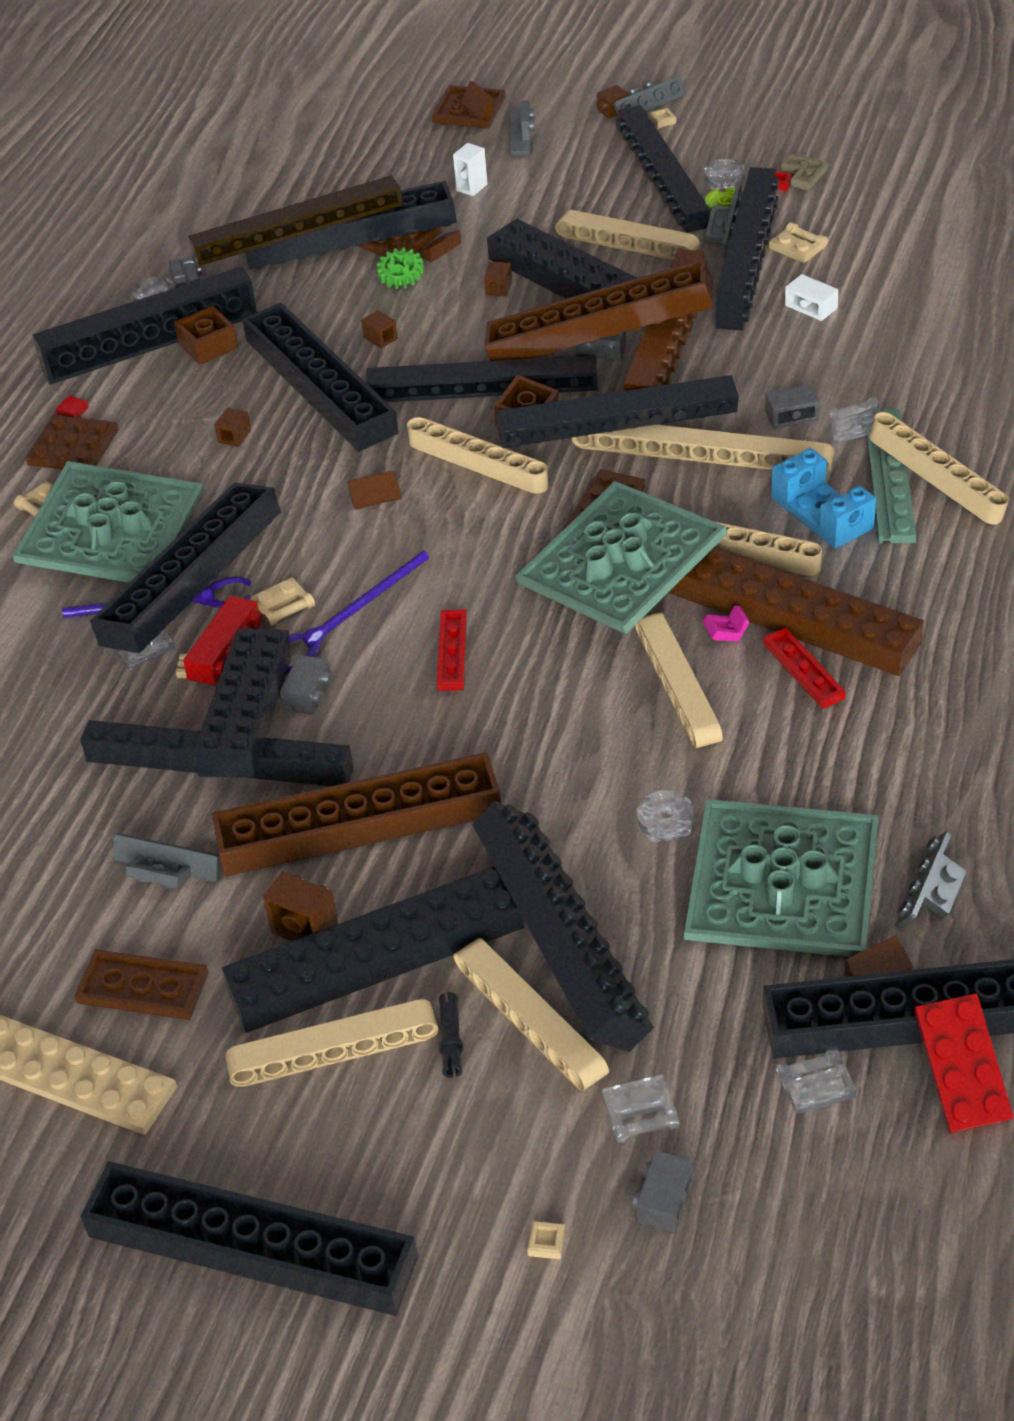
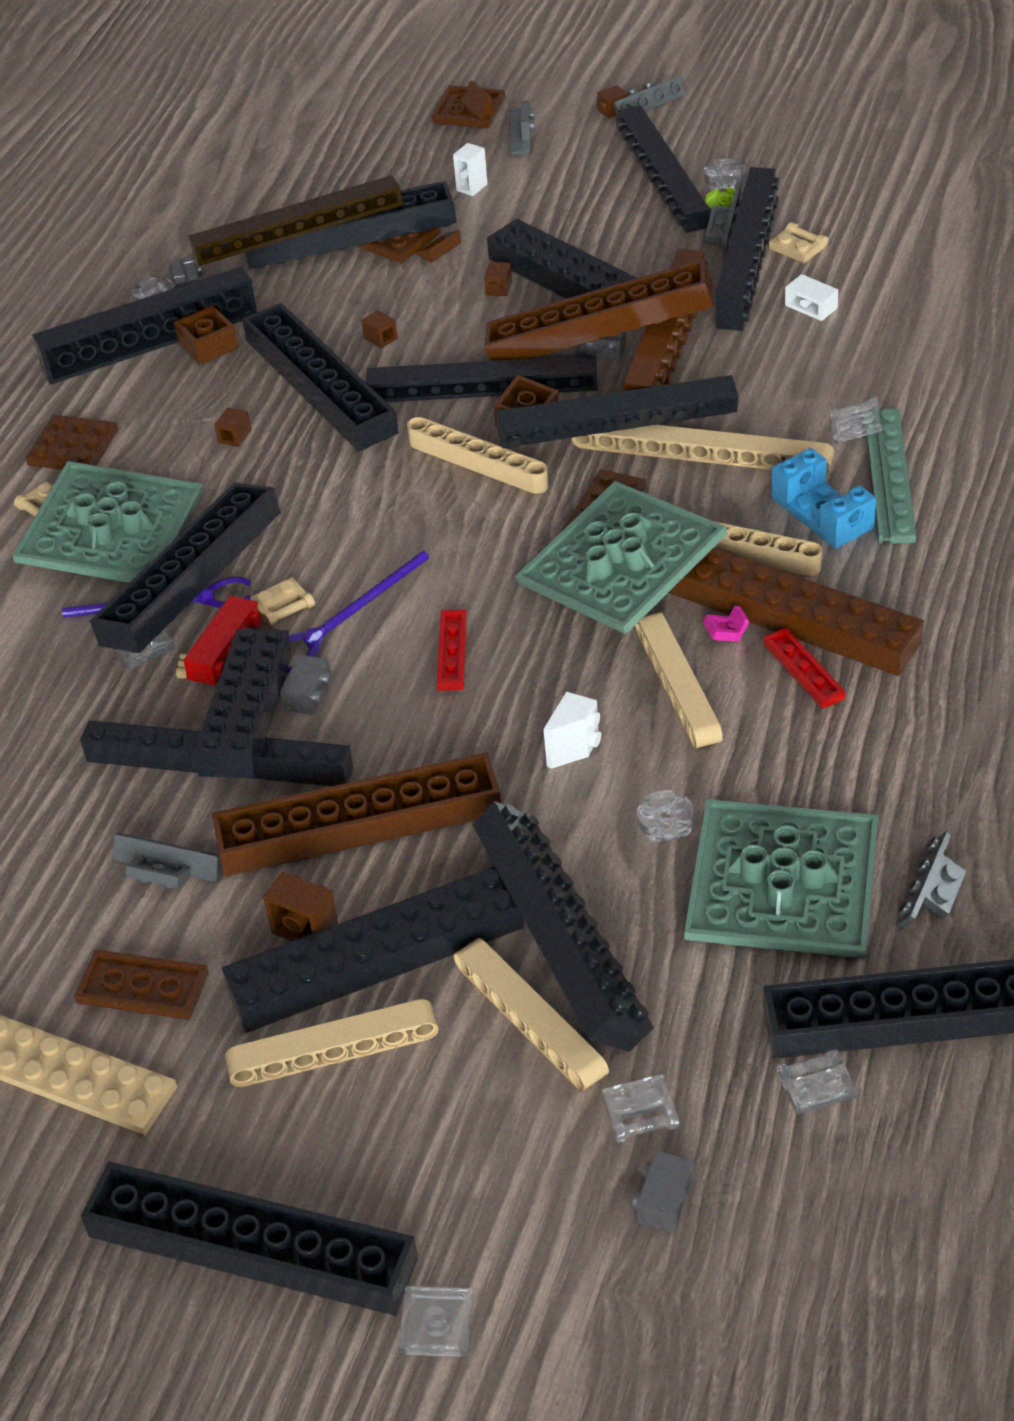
red tile [55,396,89,418] -> none
reddish brown slope [348,471,402,509] -> none
bright green gear [377,248,424,289] -> none
black pin [439,992,463,1078] -> none
tan tile [527,1221,566,1260] -> none
tan beam [555,210,700,260] -> none
tan tile [649,108,676,128] -> none
flat silver brick [765,385,820,429] -> none
red tile [776,172,792,191] -> none
dark tan plate [781,153,828,191] -> none
reddish brown slope [845,936,913,977] -> none
tan beam [869,412,1009,524] -> none
red plate [914,994,1014,1134] -> none
none -> clear plate [398,1286,474,1357]
none -> white slope [544,692,601,768]

